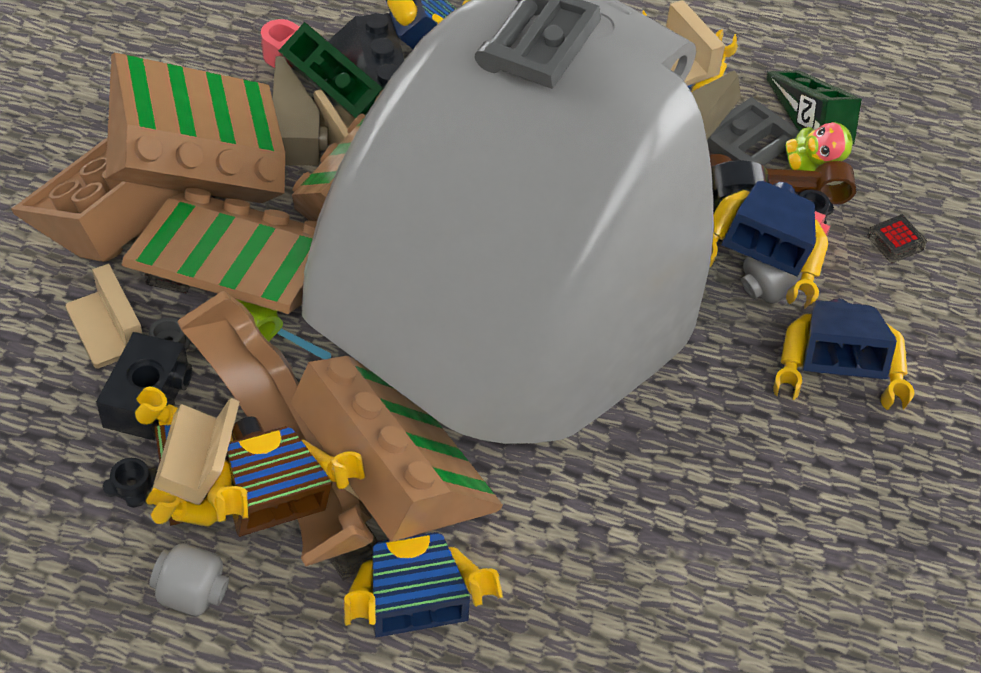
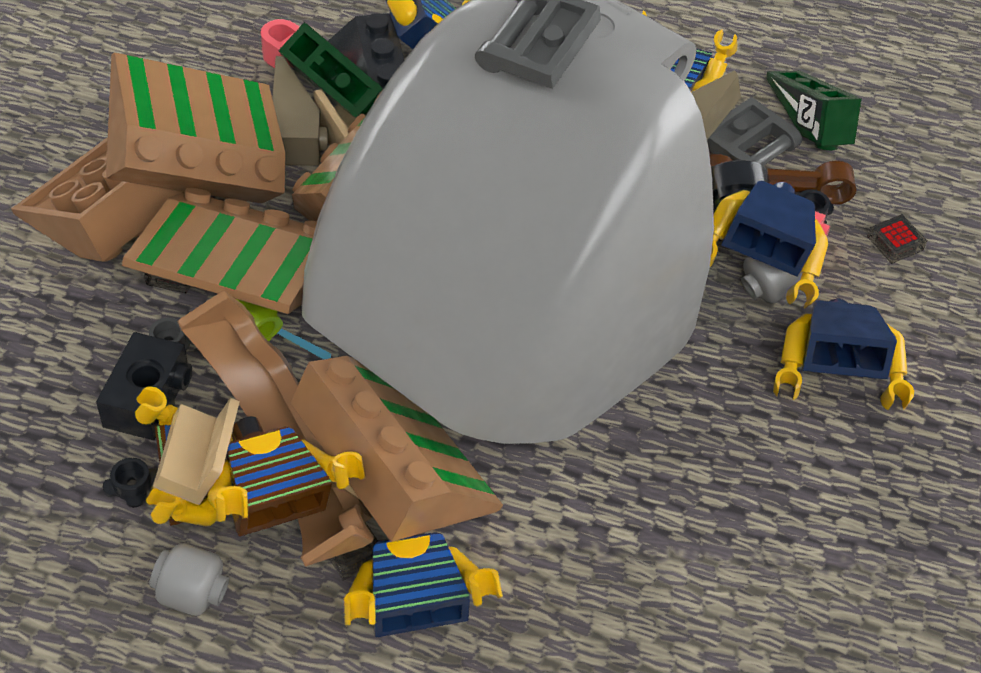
tan panel [66,264,143,368] -> none
tan panel [666,0,725,86] -> none
animal [786,122,853,171] -> none

